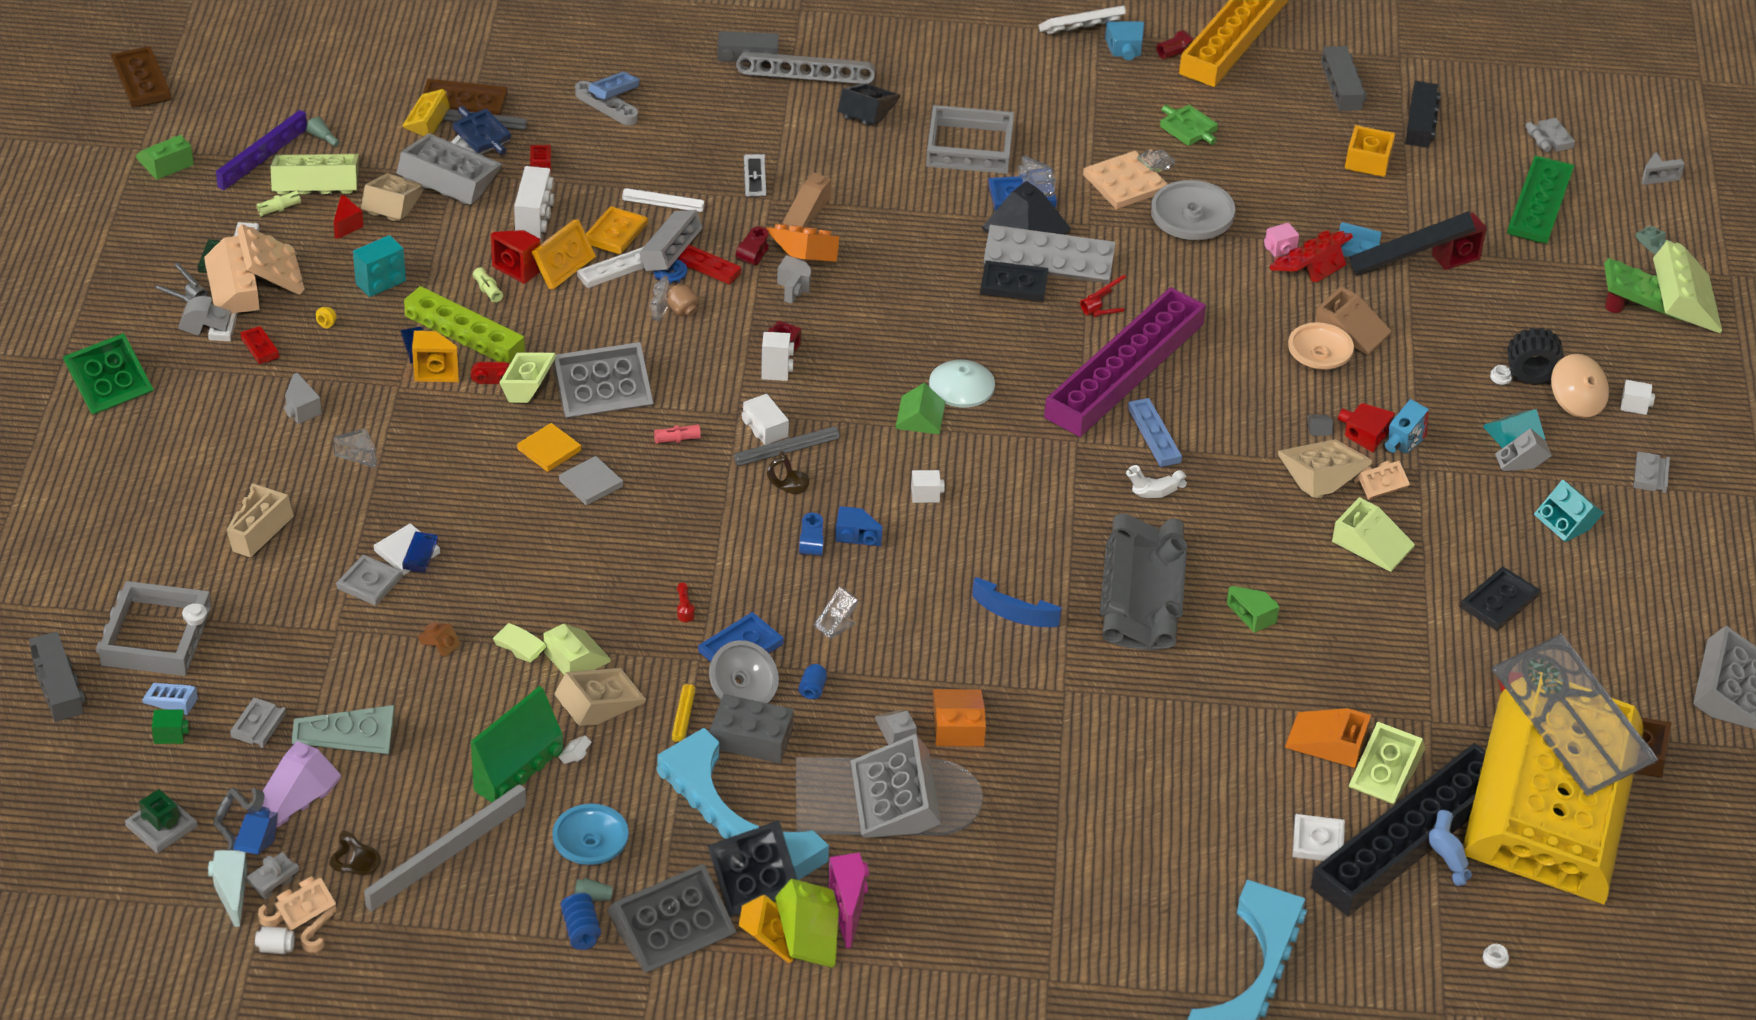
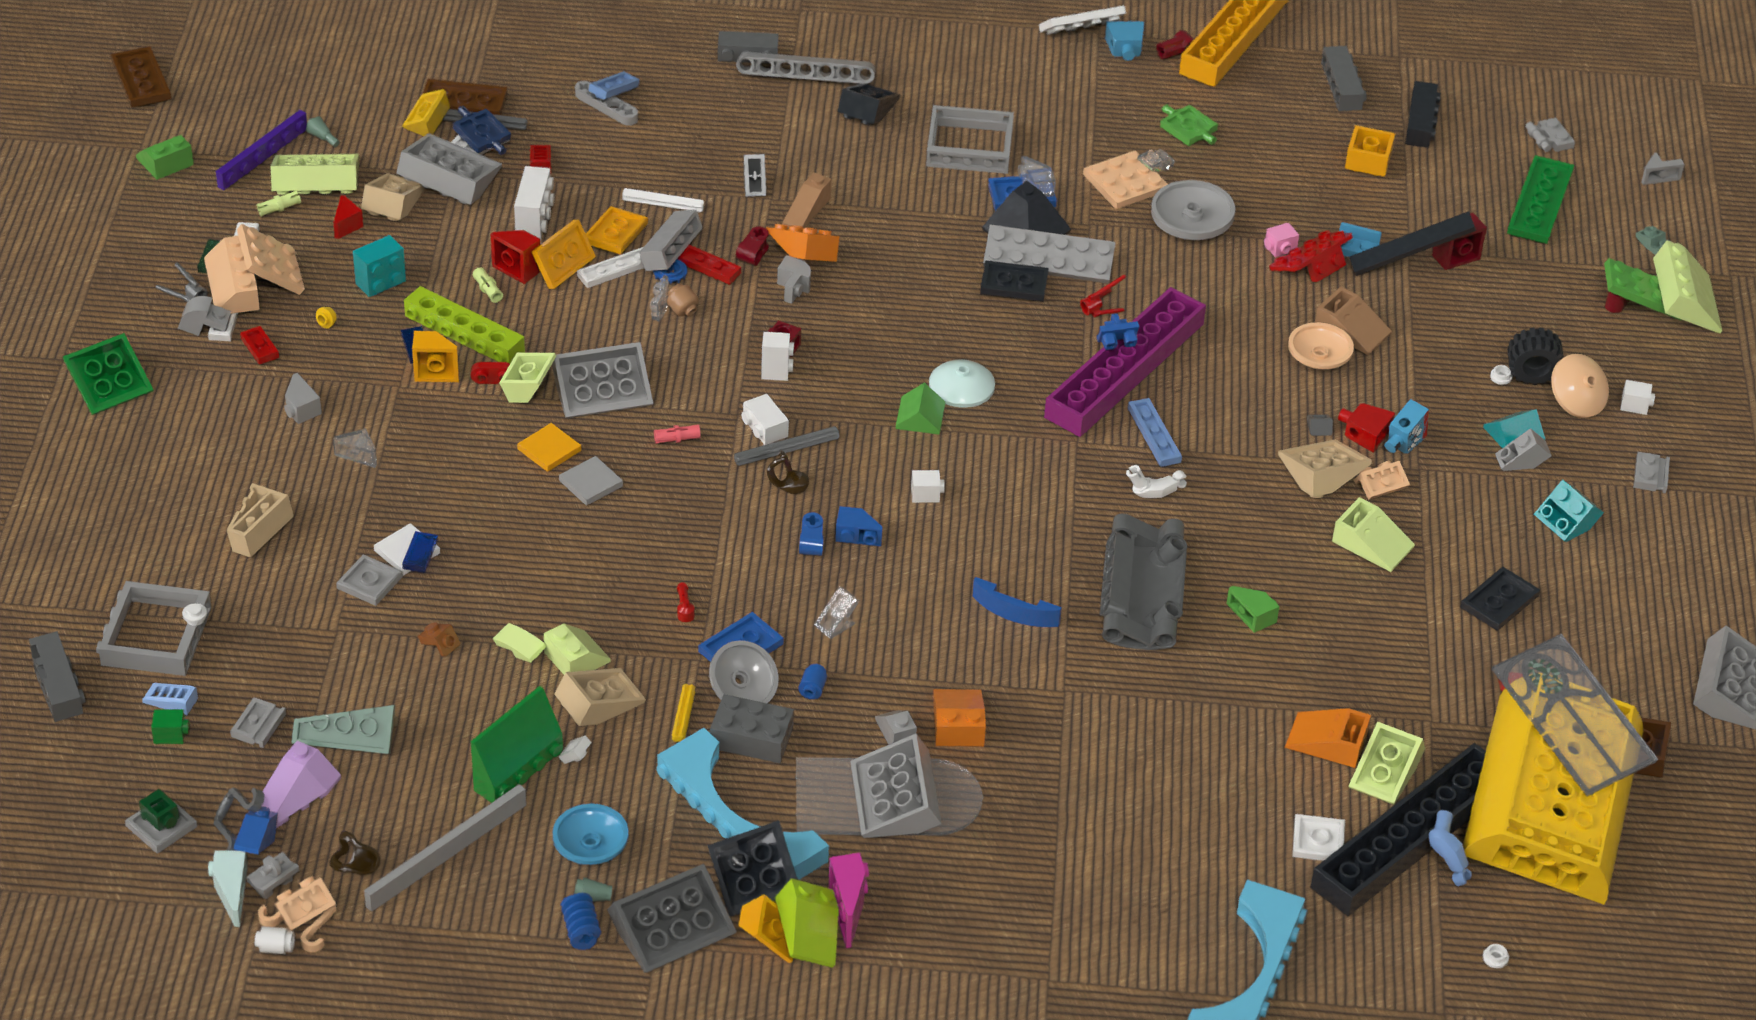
none -> blue hips [1096,314,1139,350]

